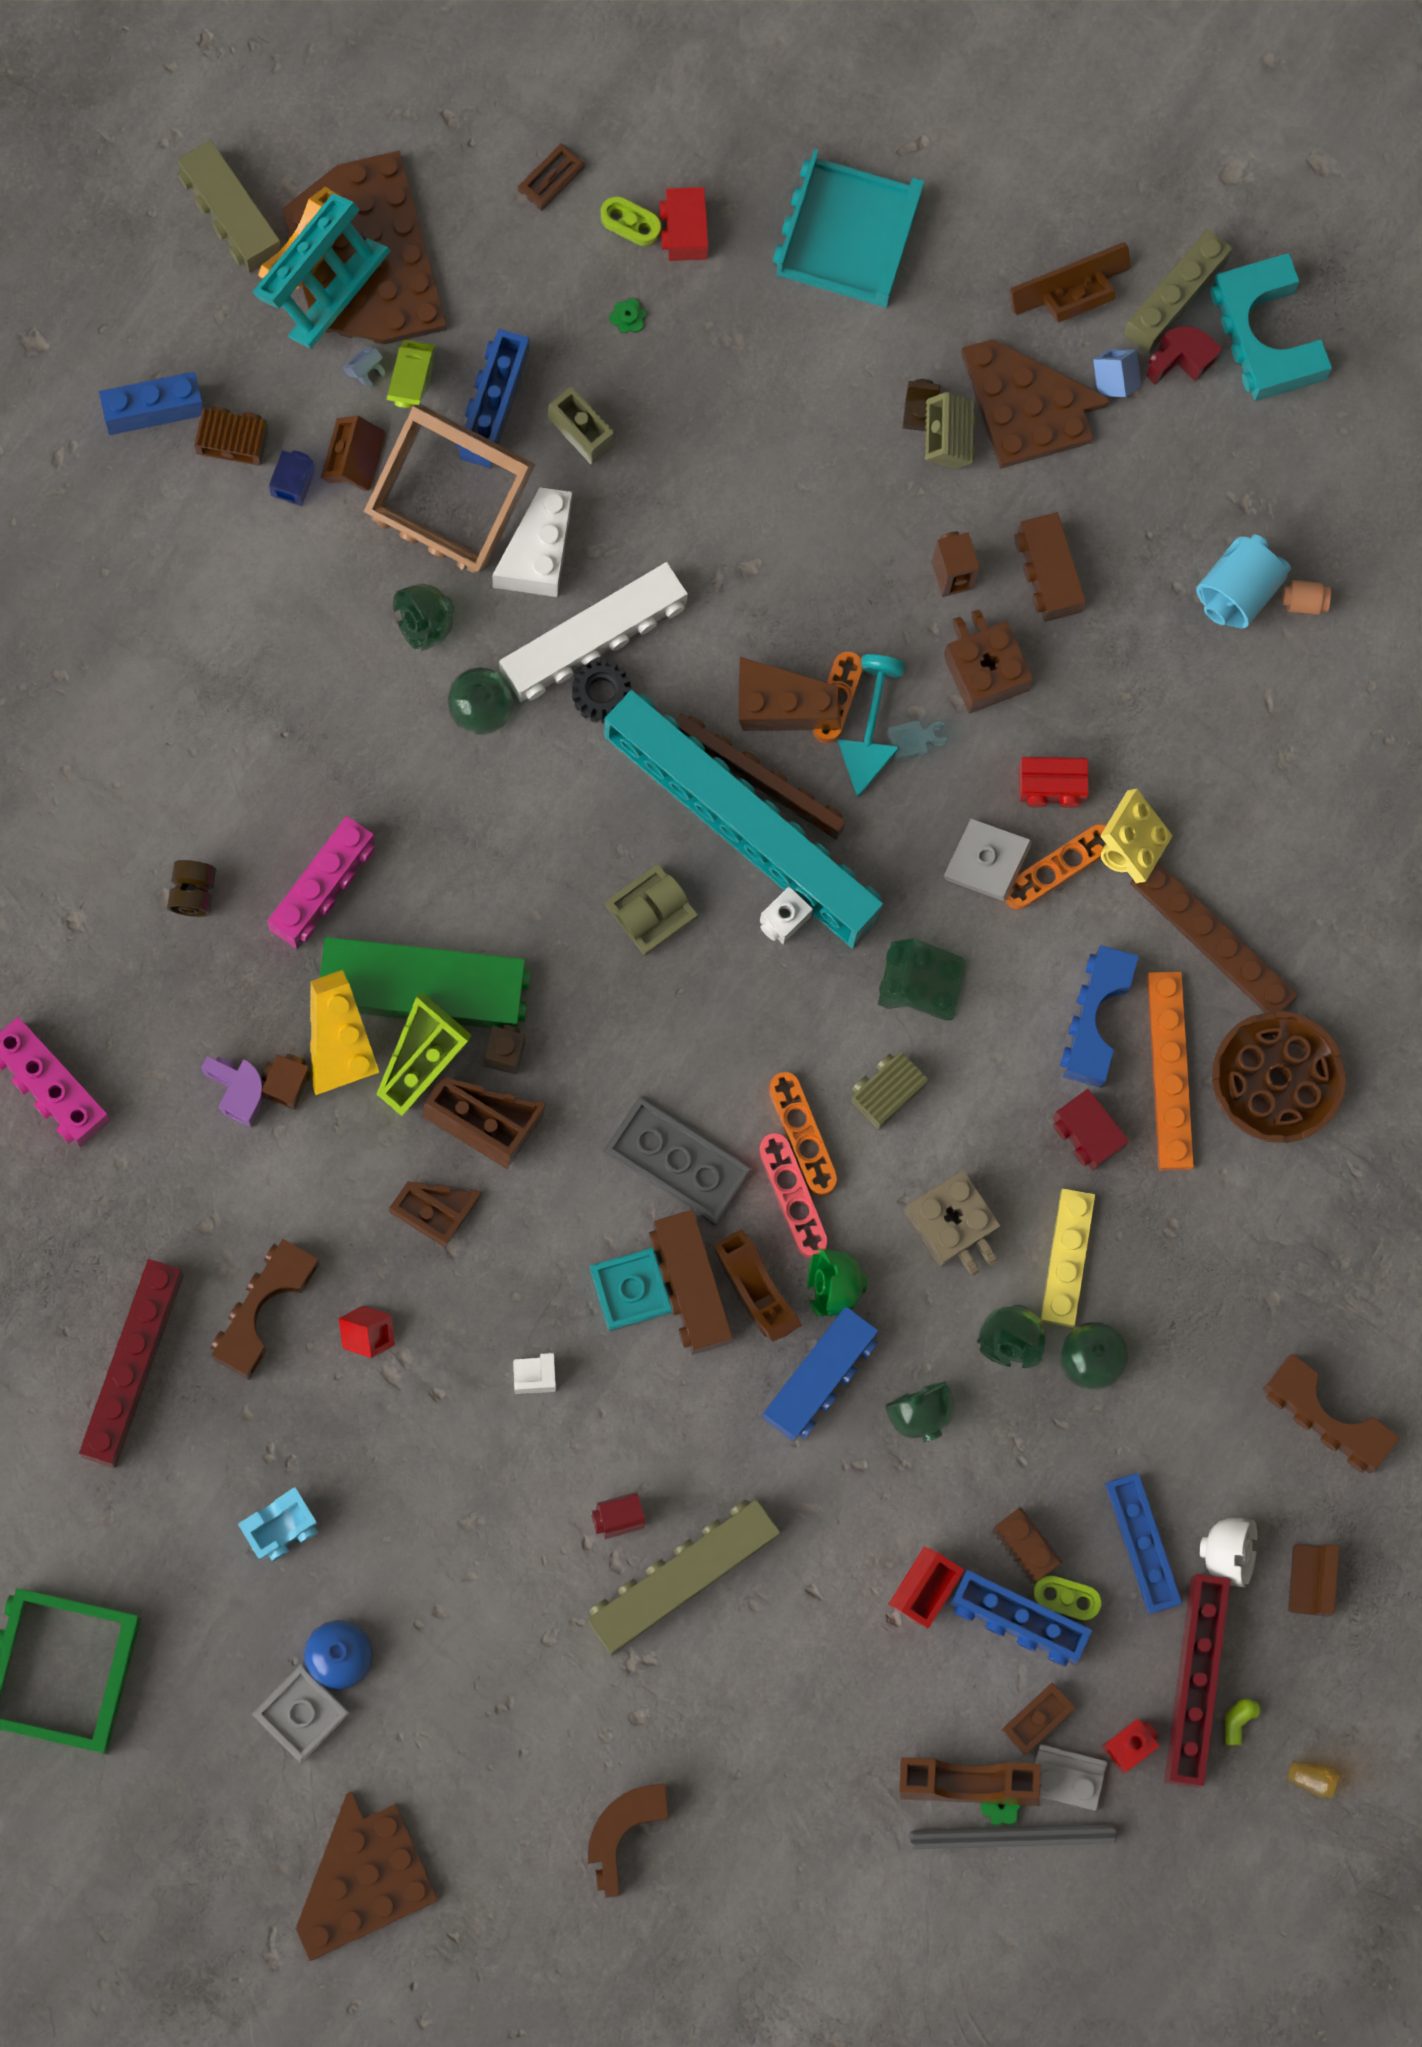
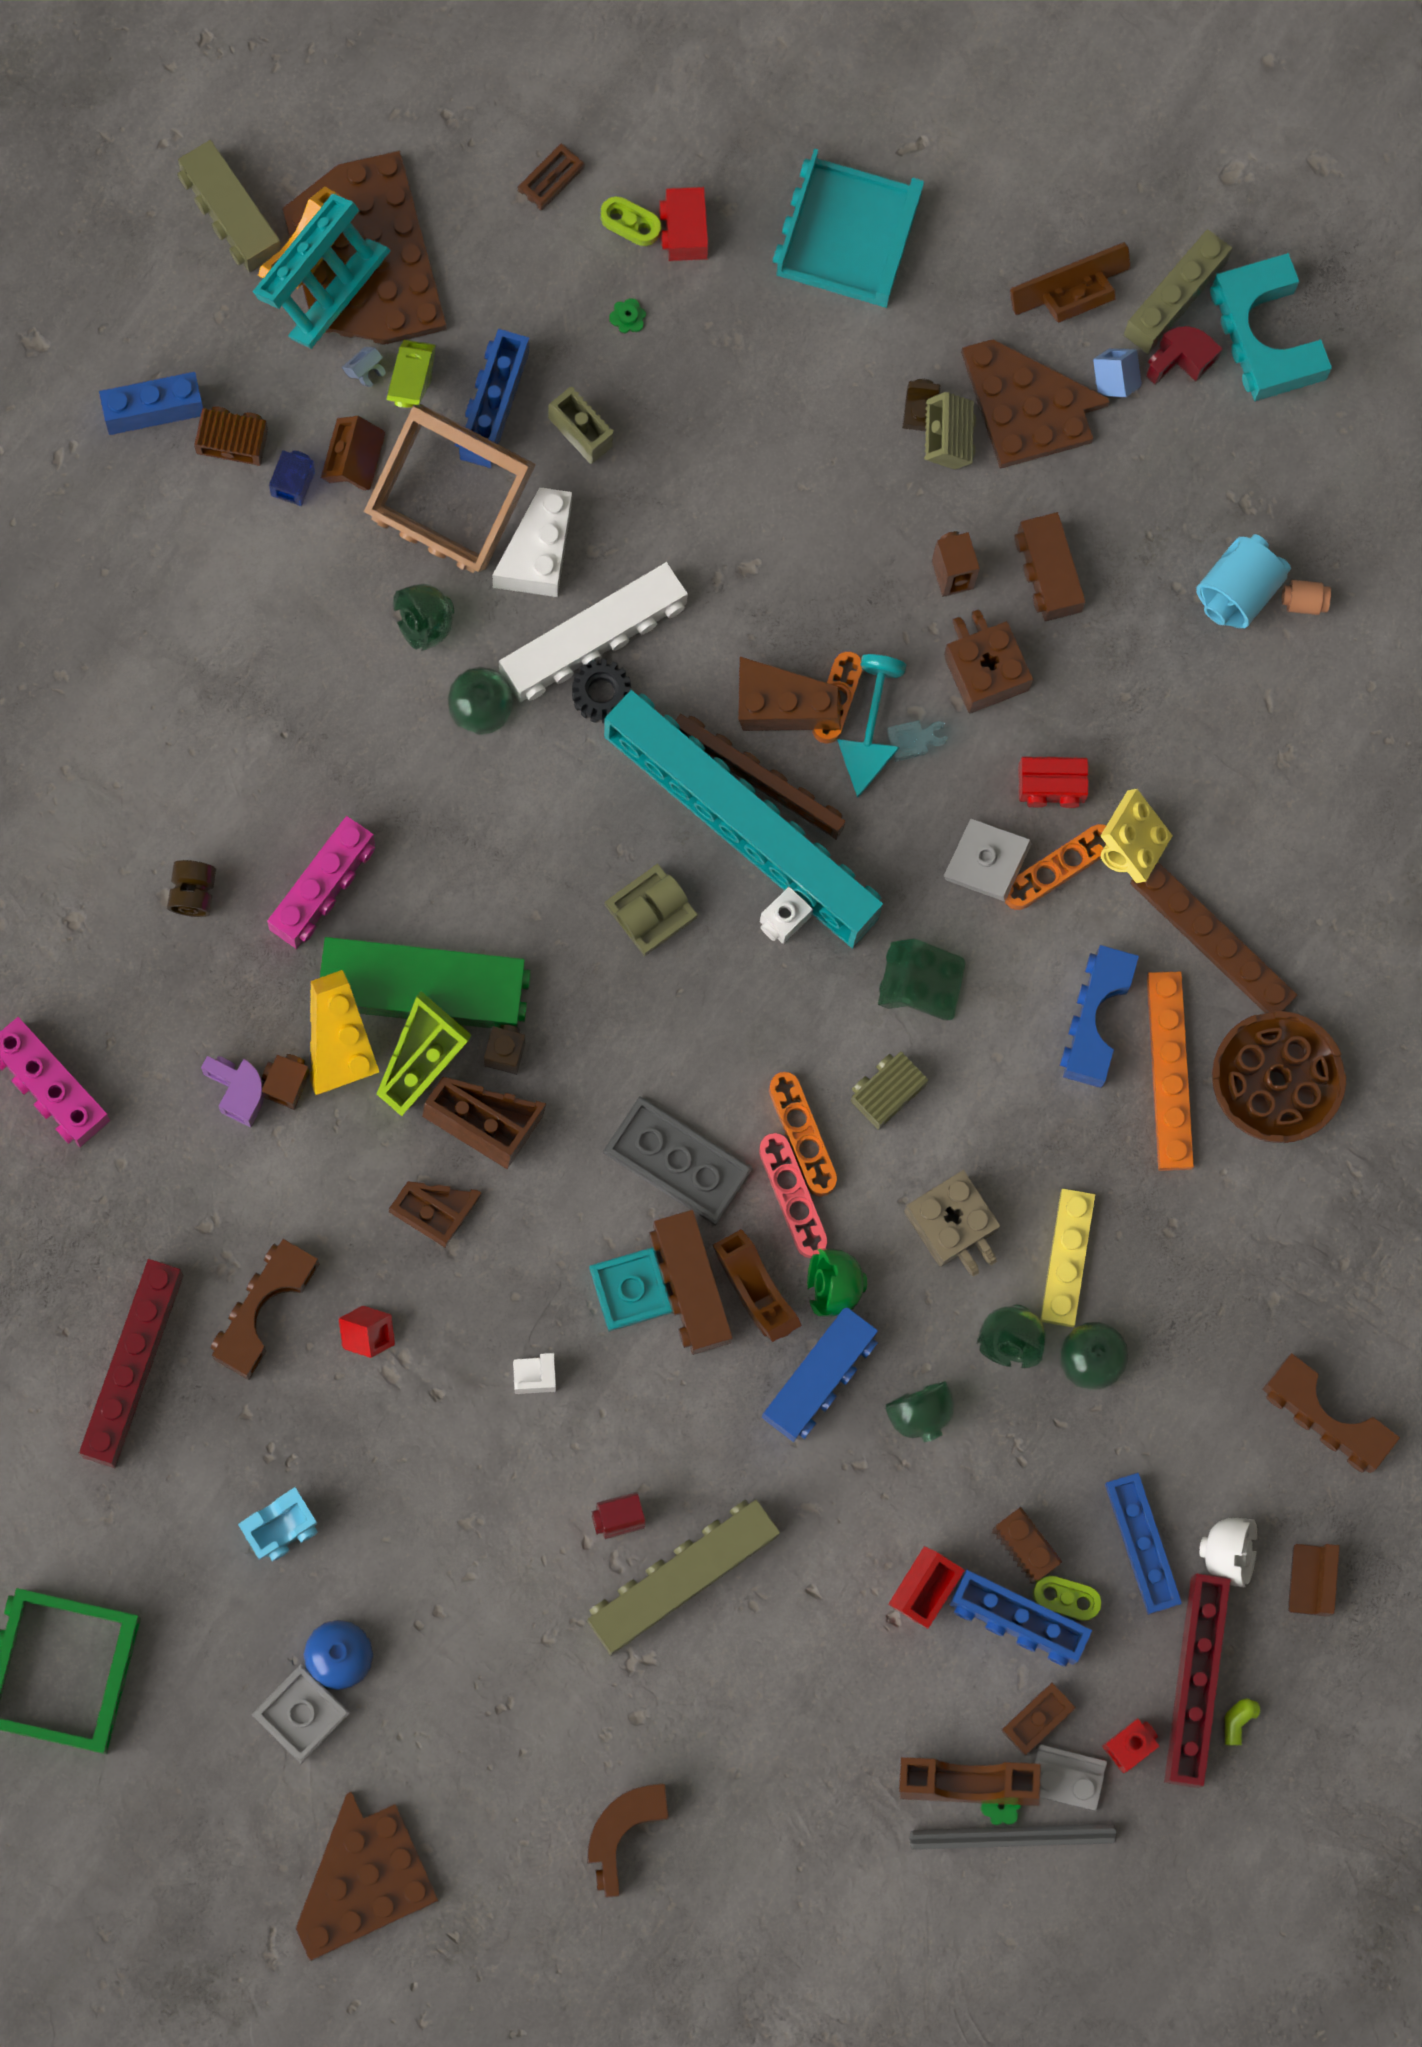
dark red brick [1053,1088,1129,1171] -> none
clear yellow cone [1287,1761,1340,1800] -> none

